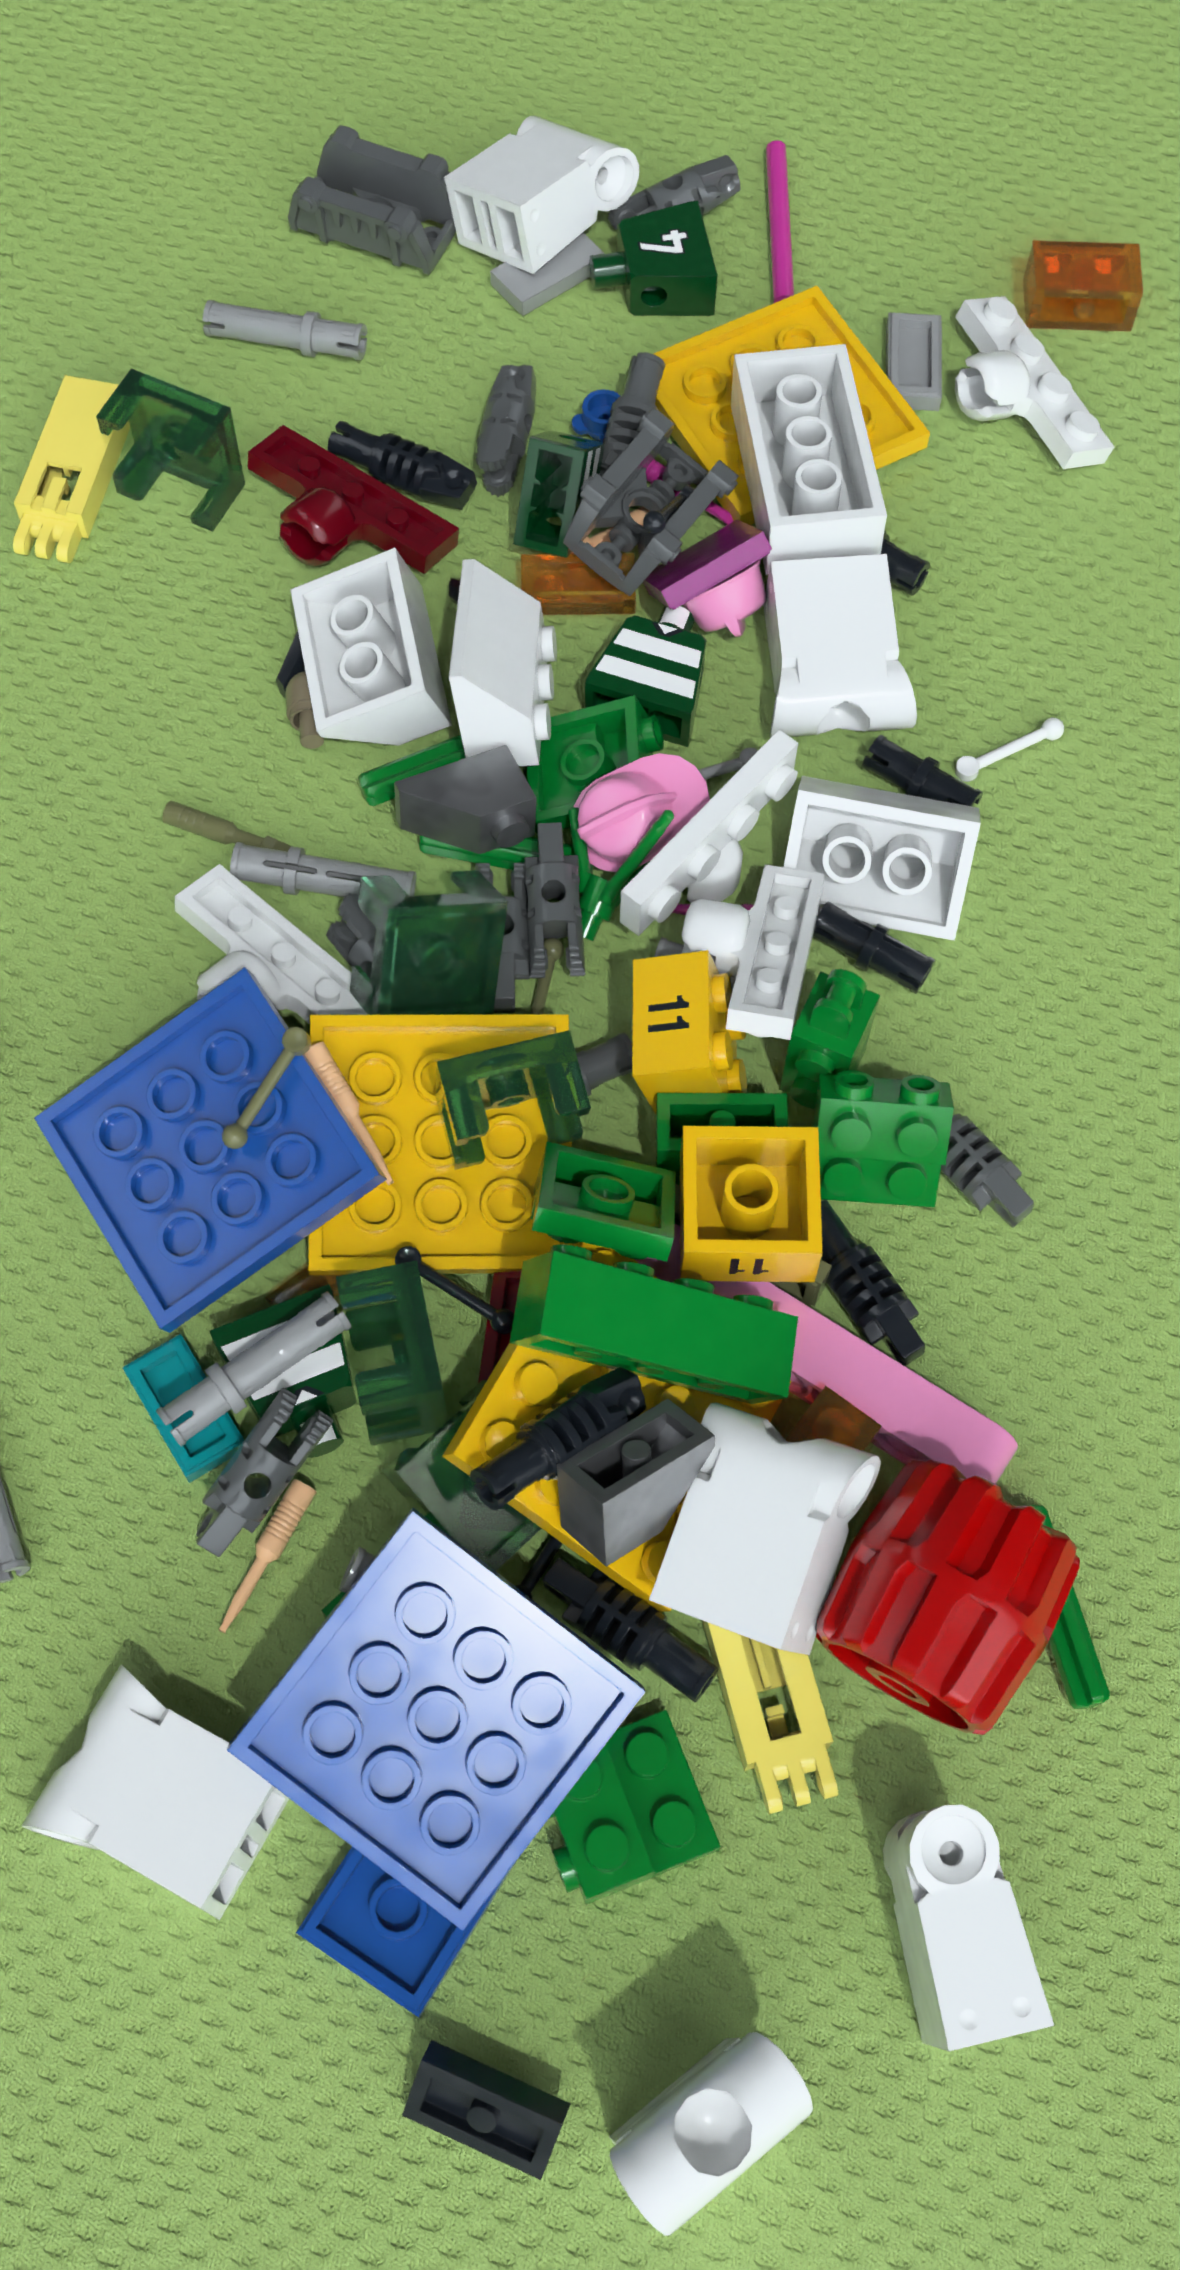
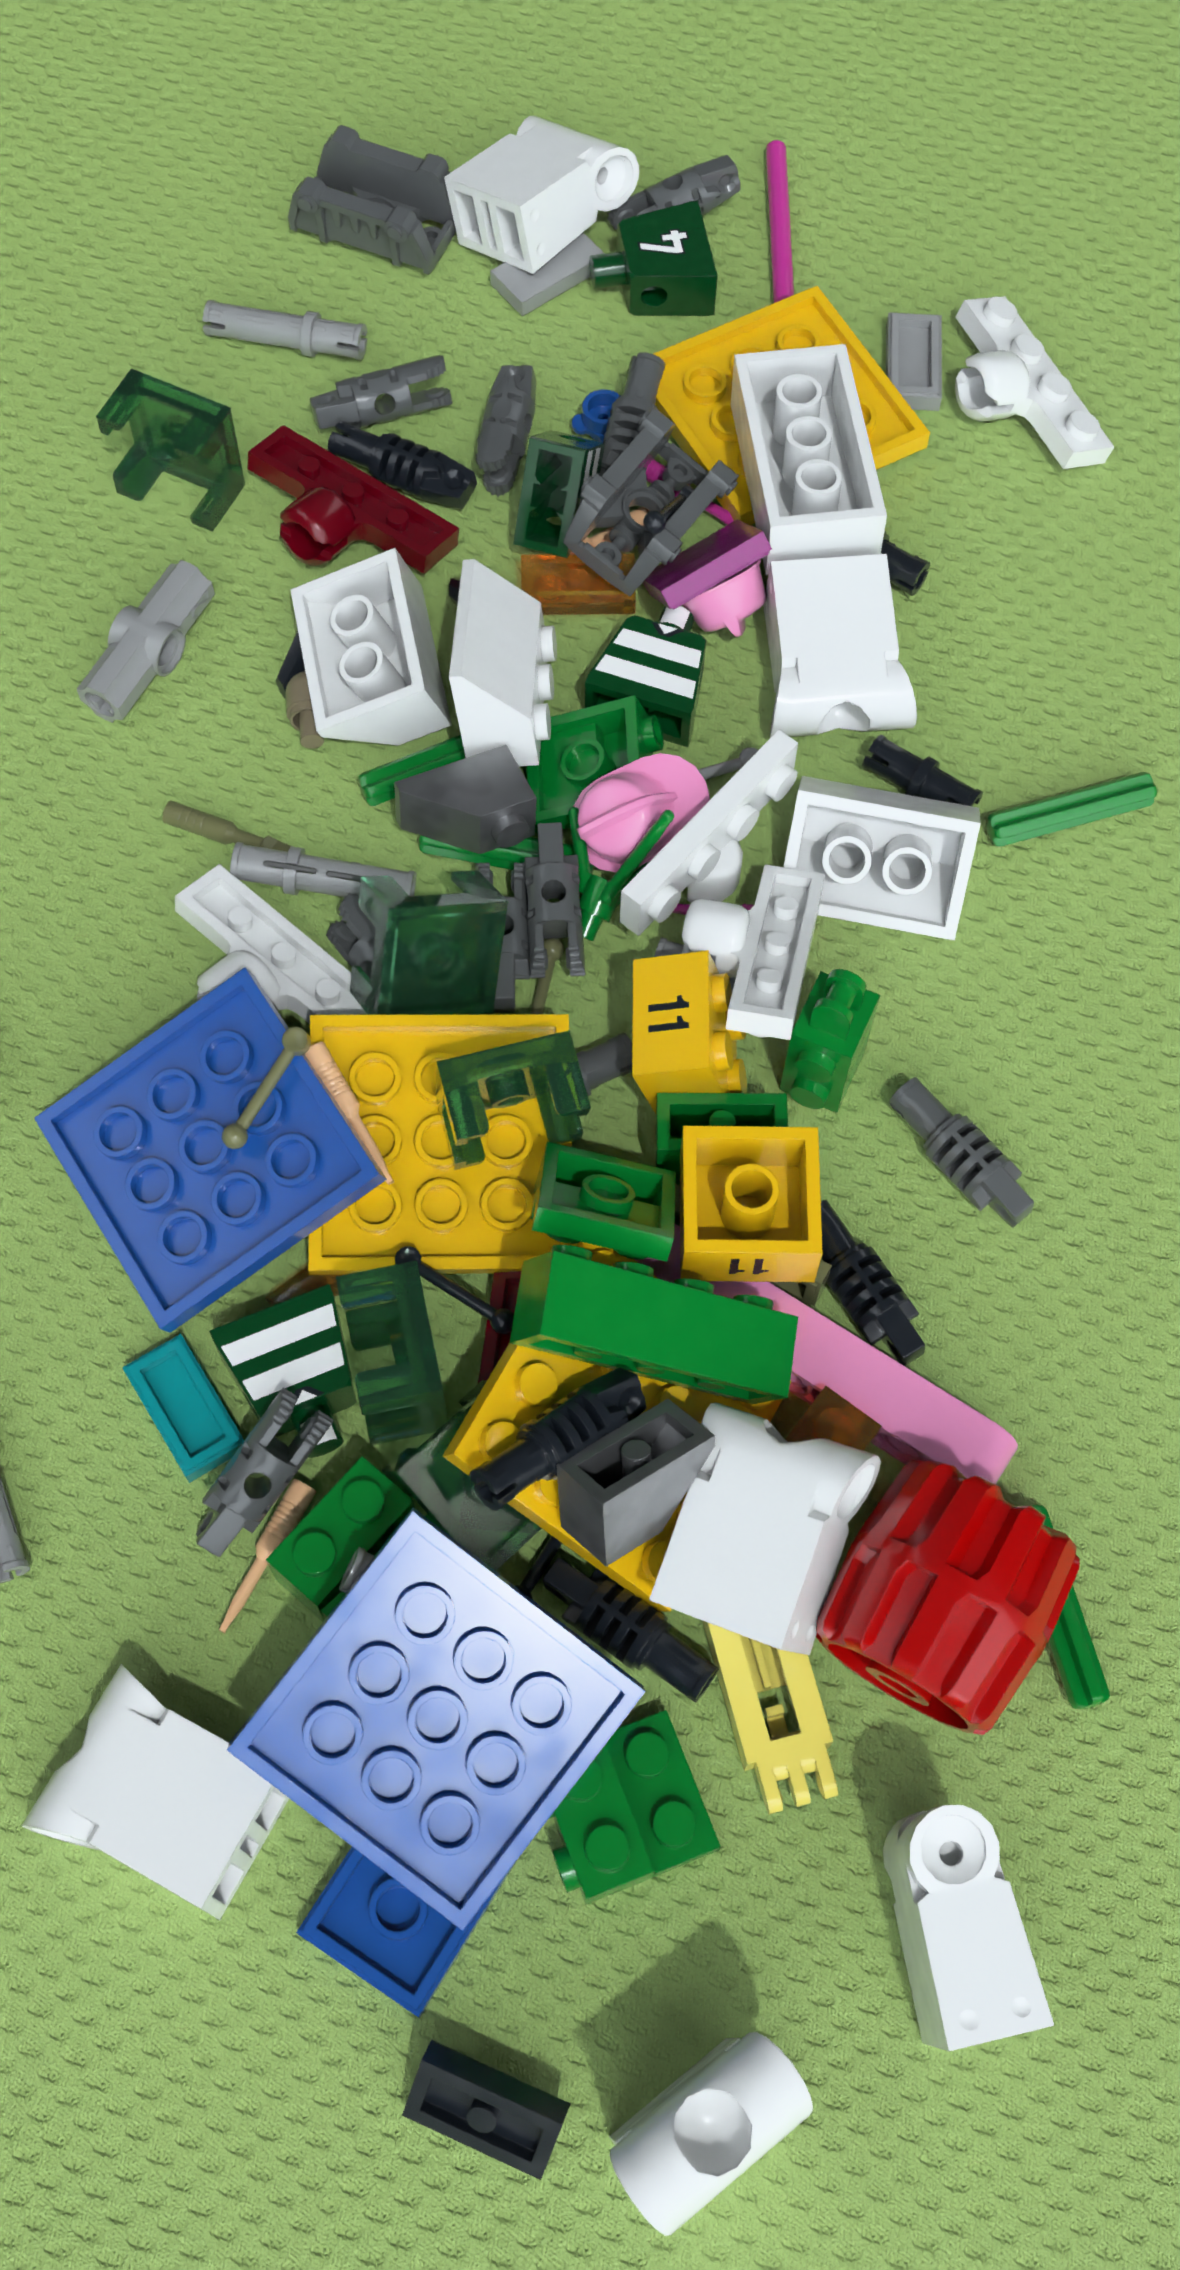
light yellow hinge [13,375,137,563] -> none
light grey pin [155,1291,352,1447] -> none
black pin [813,901,936,994] -> none
green plate [813,1070,954,1207] -> none
white hinge [955,717,1064,782] -> none
clear orange brick [1023,240,1143,332] -> none
none -> light grey piece [77,560,215,723]
none -> green brick [266,1456,415,1622]
none -> dark grey hinge [310,355,452,429]
none -> axle [986,772,1157,847]

